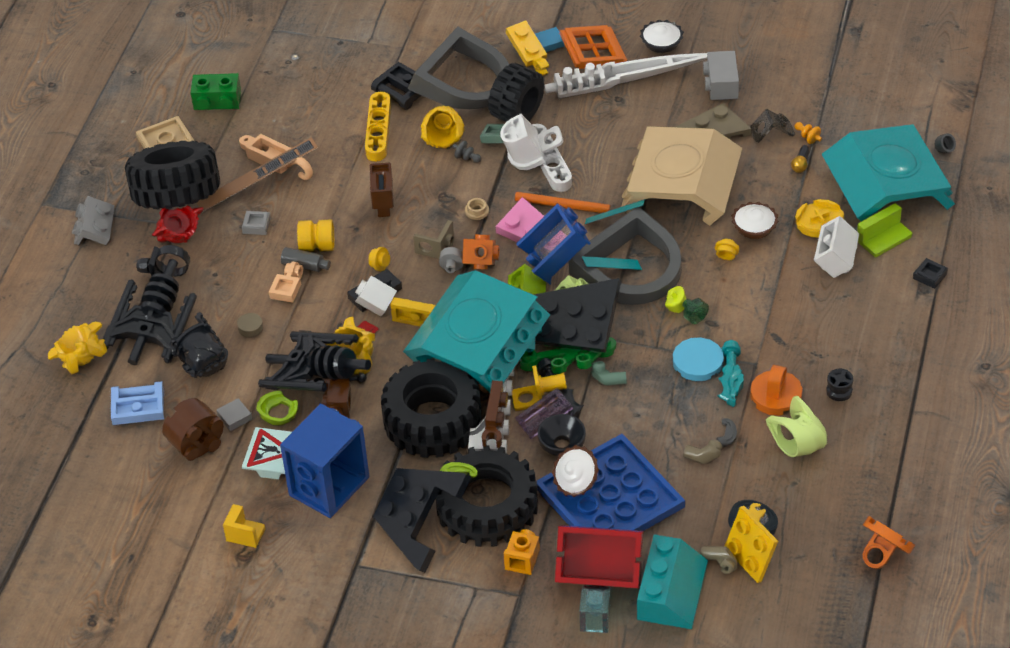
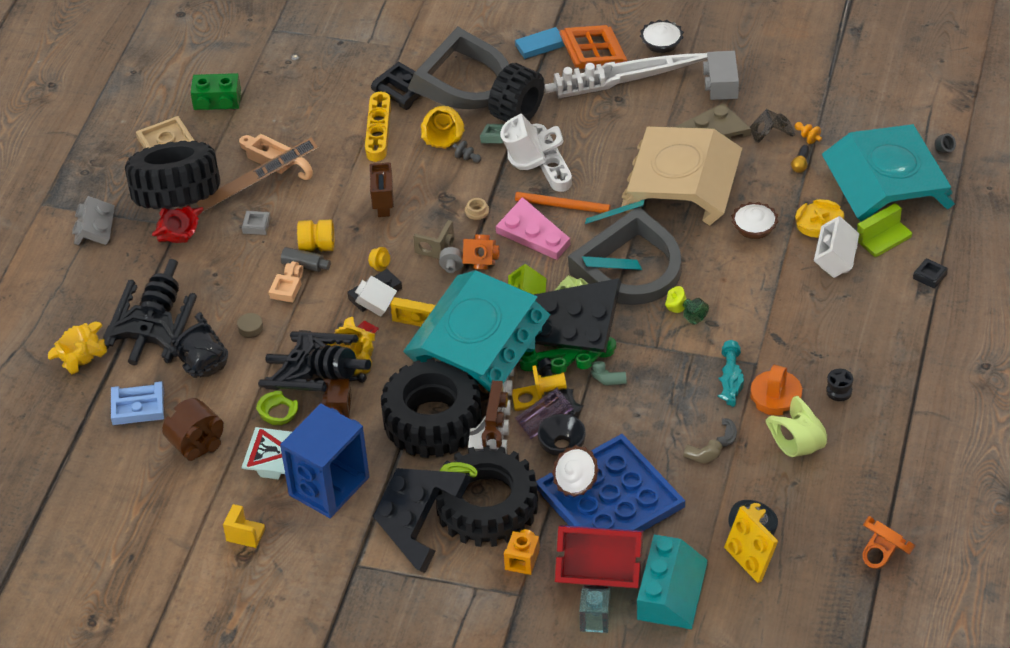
black piece [136,245,190,277] -> none
light grey tile [216,398,252,431] -> none
yellow plate [506,20,549,76] -> none
blue window [516,203,591,285] -> none
medium azure tile [673,337,724,381] -> none
dark tan arm [701,546,737,574] -> none
yellow plate [715,239,740,260] -> none

